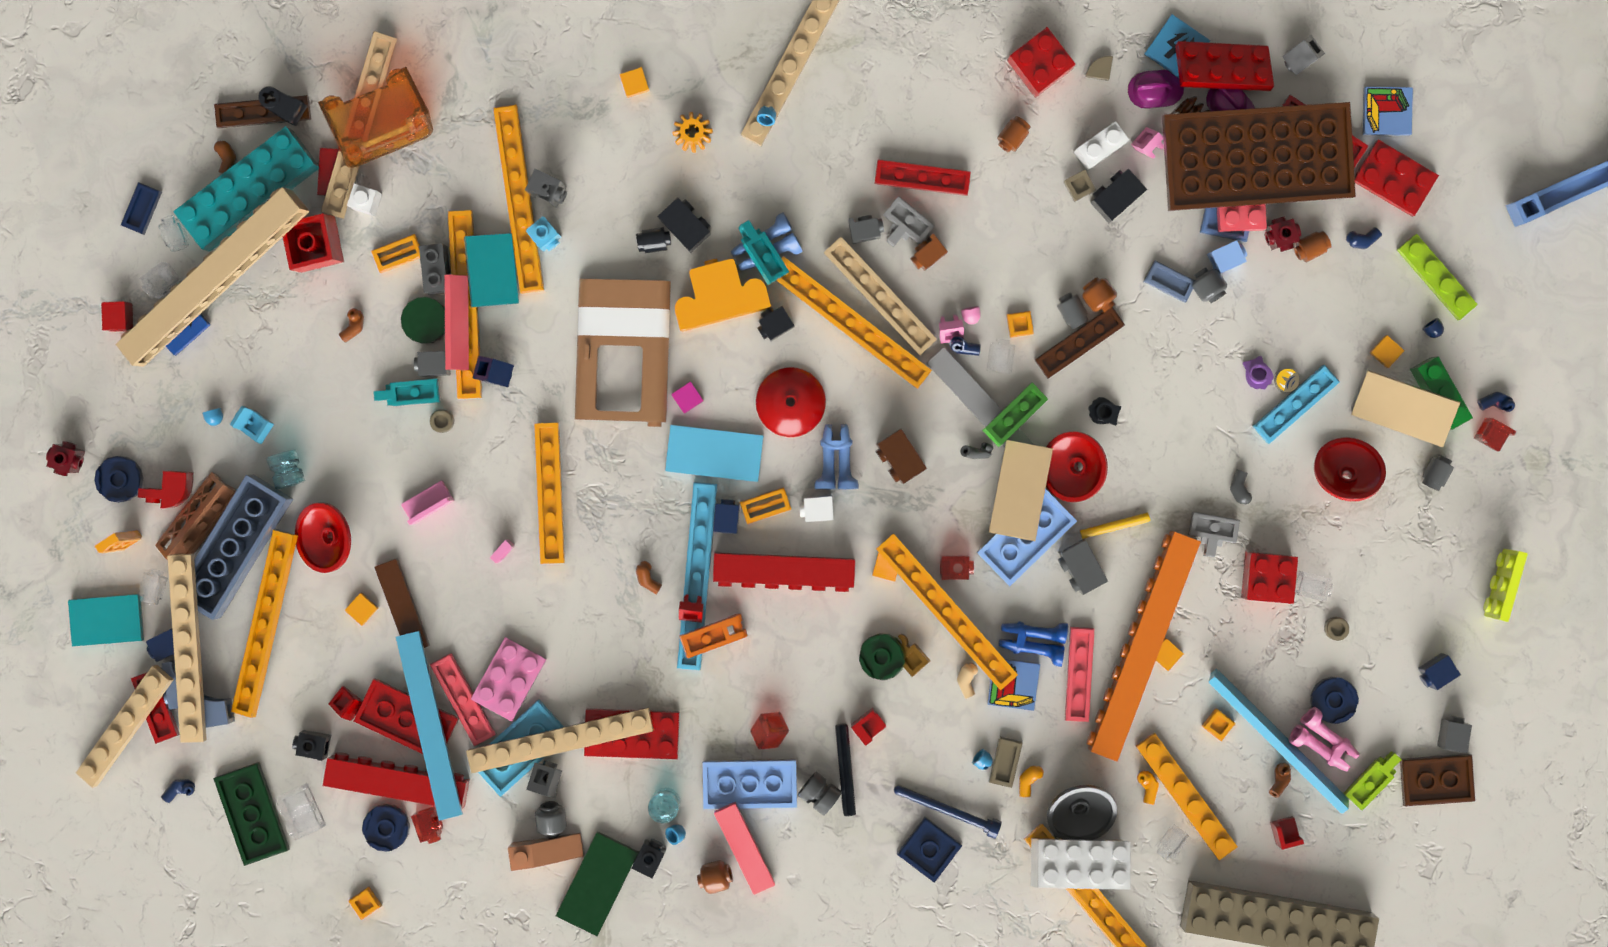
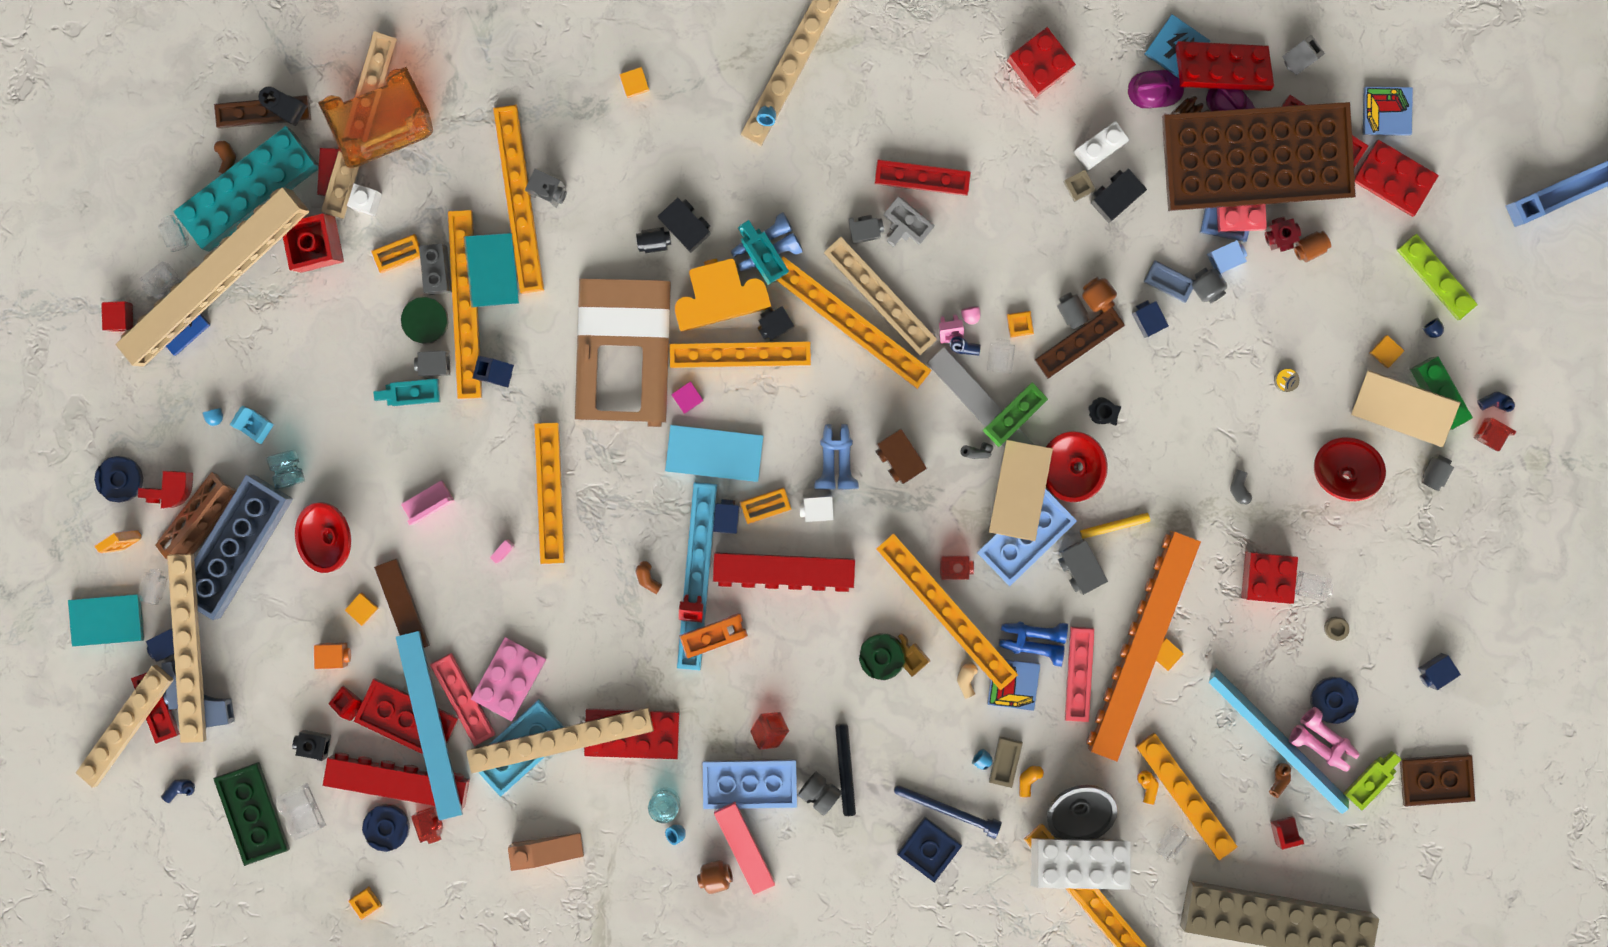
dark red brick [46,441,85,476] -> none
dark blue tile [121,182,162,235] -> none
light orange plate [231,530,298,718] -> none
dark orange arm [339,308,364,343] -> none
dark tan tile [430,409,454,433] -> none
coral tile [445,275,469,370] -> none
medium azure bracket [526,217,561,252] -> none
dark grey brick [526,760,562,798] -> none
dark grey head [535,801,567,838] -> none
dark green tile [556,831,639,937] -> none
black brick [631,839,666,879] -> none
light orange gear [672,112,713,153] -> none
red dish [756,367,826,437] -> none
red panel [851,708,886,746] -> none
light orange tile [872,553,897,582] -> none
dark orange brick [910,233,948,271] -> none
dark orange brick [997,116,1031,152] -> none
dark tan tile [1085,56,1113,81] -> none
bright pink tile [1131,127,1164,158] -> none
light grey hinge [1188,512,1240,557] -> none
light orange tile [1202,708,1236,741] -> none
medium lavender animal [1242,356,1274,389] -> none
medium azure tile [1252,365,1340,444] -> none
dark blue arm [1346,227,1382,249] -> none
dark grey brick [1437,716,1472,753] -> none
neon yellow plate [1483,549,1528,622] -> none
none -> orange brick [314,643,351,669]
none -> light orange plate [670,342,811,368]
none -> dark blue brick [1132,300,1169,338]

